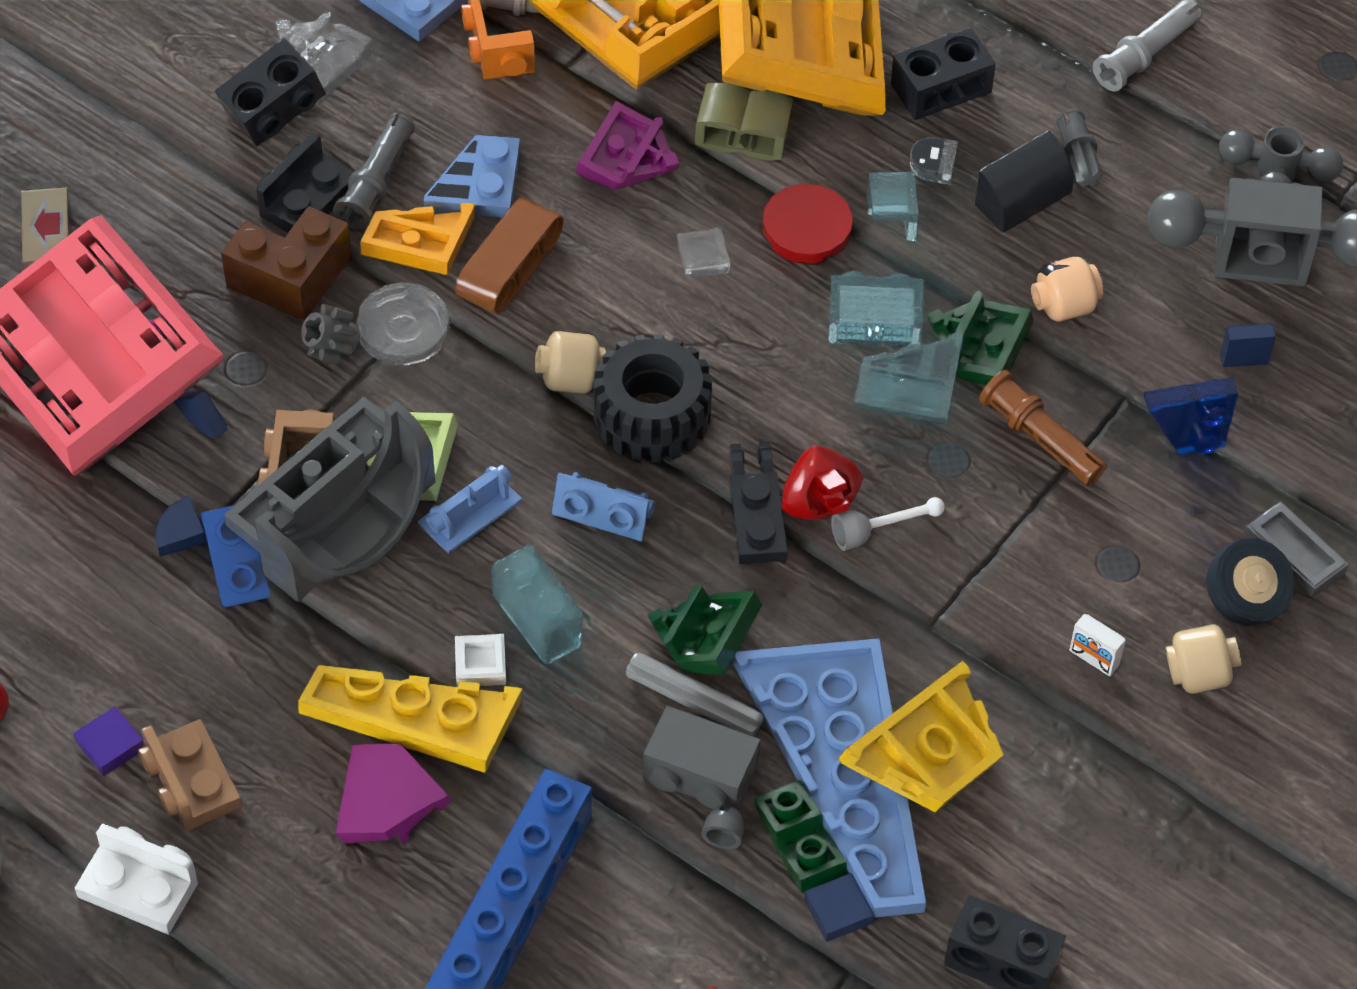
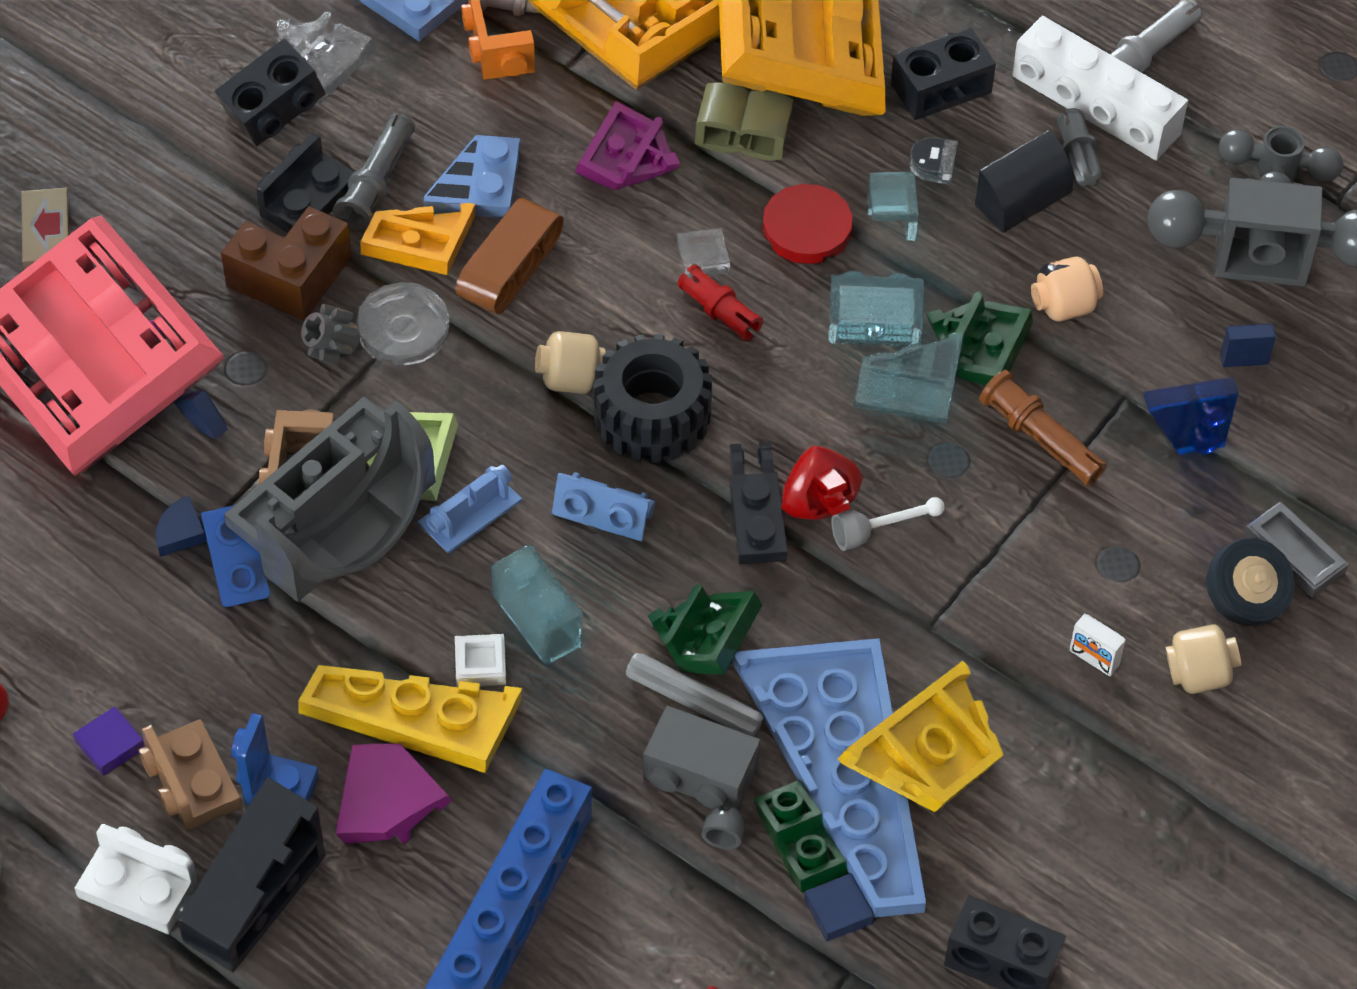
none -> black wedge [177,777,326,973]
none -> blue bracket [231,713,319,805]
none -> red pin [677,264,763,341]
none -> white brick [1012,15,1188,161]

